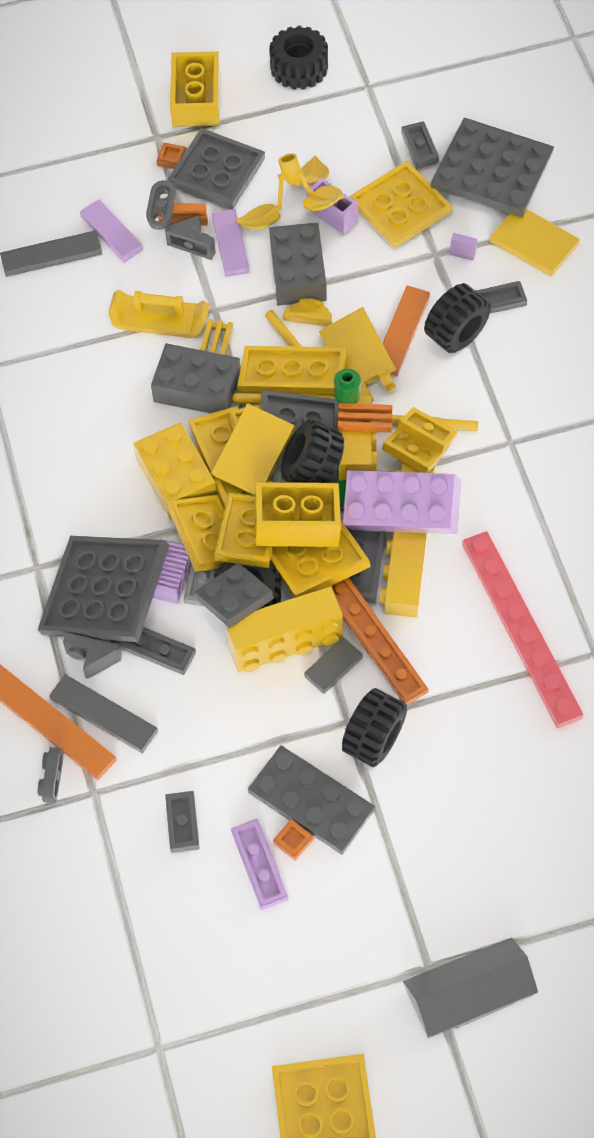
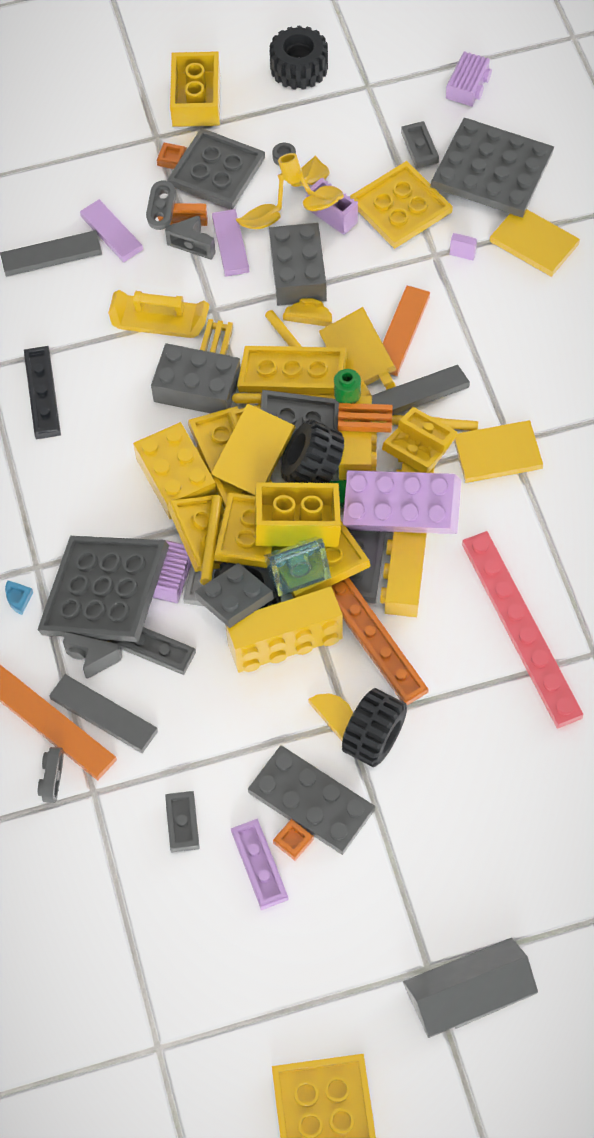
dark grey tile [304,637,363,694] -> none
black tyre [424,283,491,353] -> none
dark grey tile [475,281,528,314] -> none
none -> dark azure tile [5,580,34,615]
none -> black tile [23,345,61,440]
none -> yellow bar [200,495,223,585]
none -> clear light blue slope [264,537,331,596]
none -> dark grey tile [272,142,296,166]
none -> yellow tile [308,693,353,741]
none -> dark grey tile [371,364,470,416]
none -> lavender brick [446,51,492,107]
none -> yellow tile [454,420,543,483]

